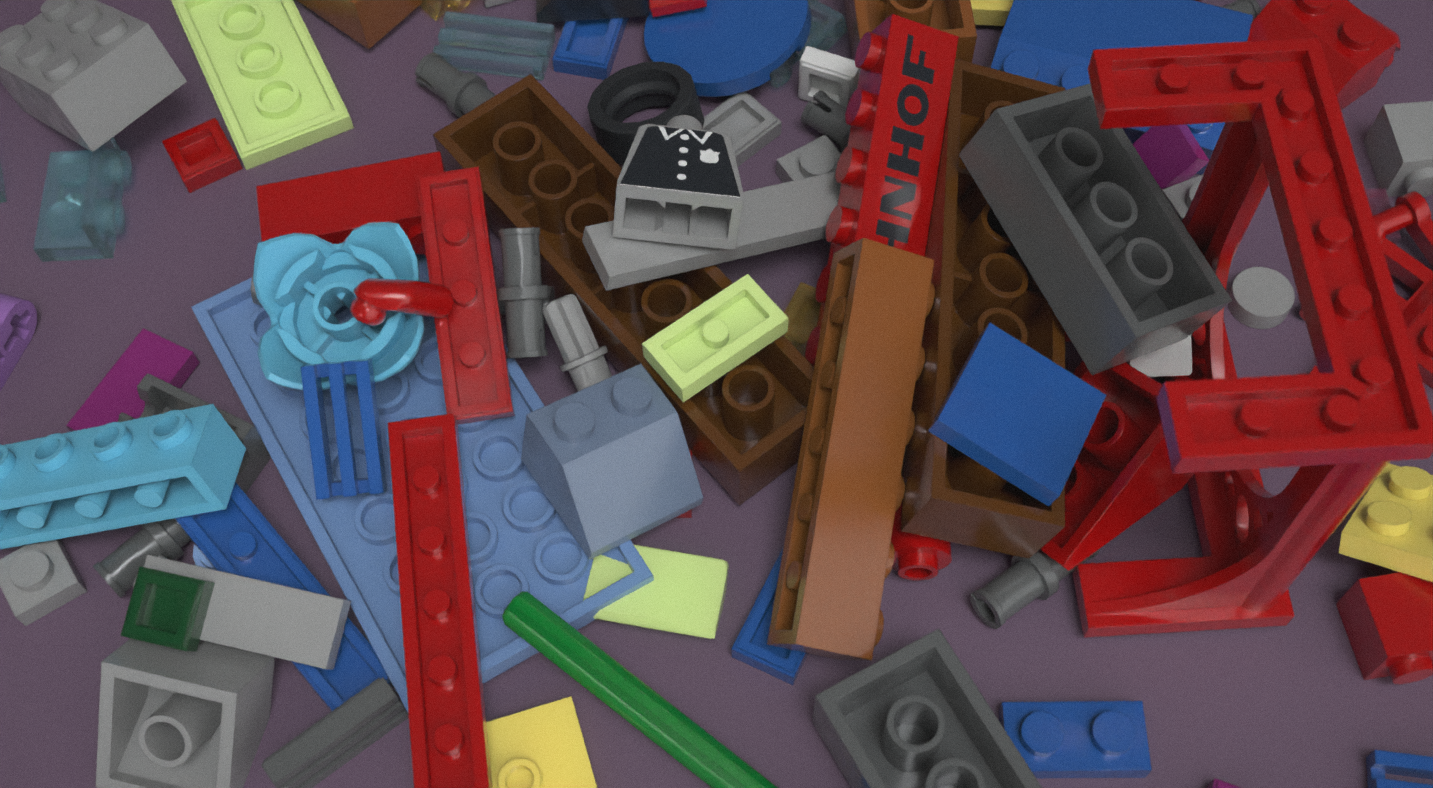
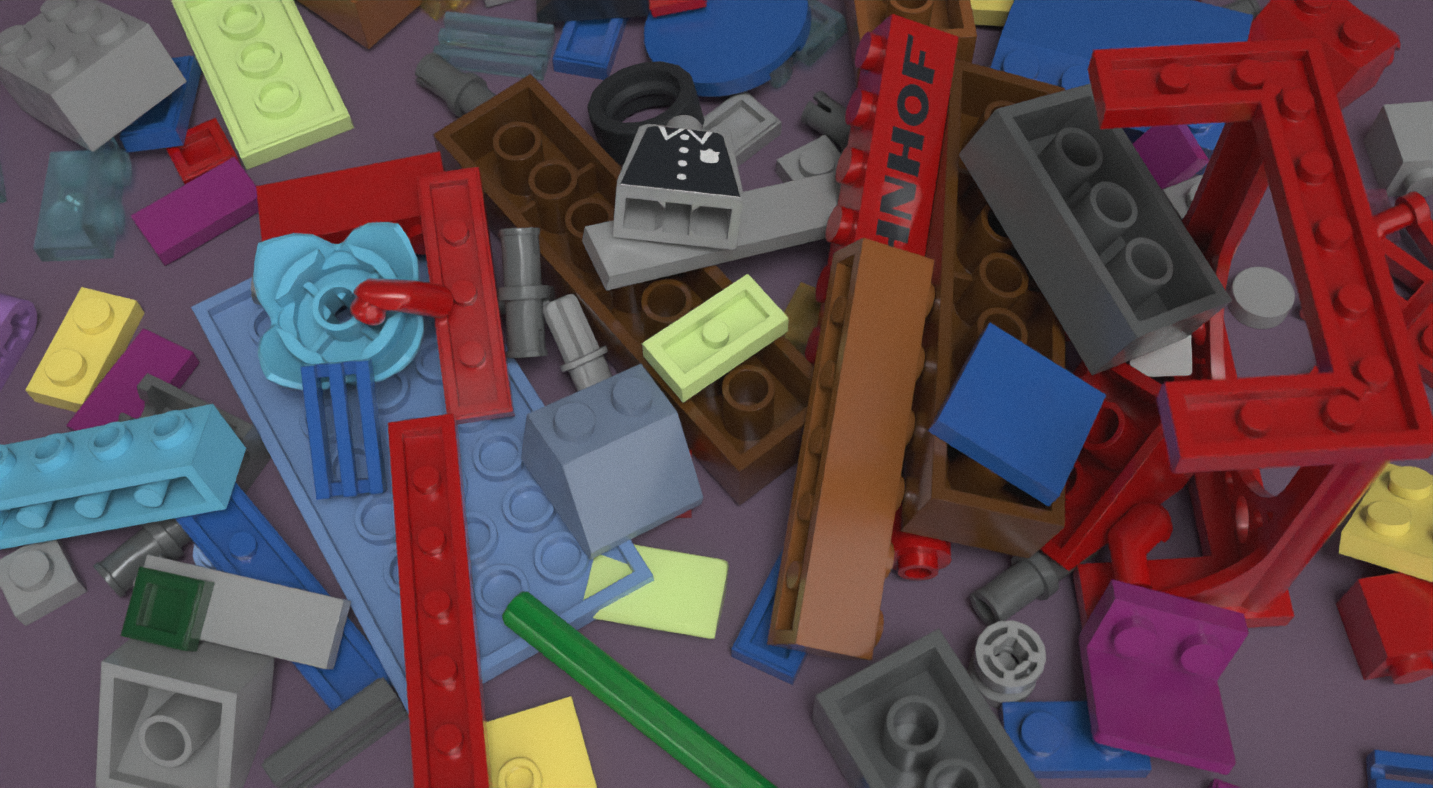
white tile [798,46,860,108] -> none
none -> light yellow plate [26,287,145,412]
none -> blue tile [119,56,202,153]
none -> magenta tile [130,157,259,266]
none -> light grey wheel [967,620,1046,709]
none -> magenta bracket [1078,579,1249,775]
none -> red arm [1108,502,1173,589]

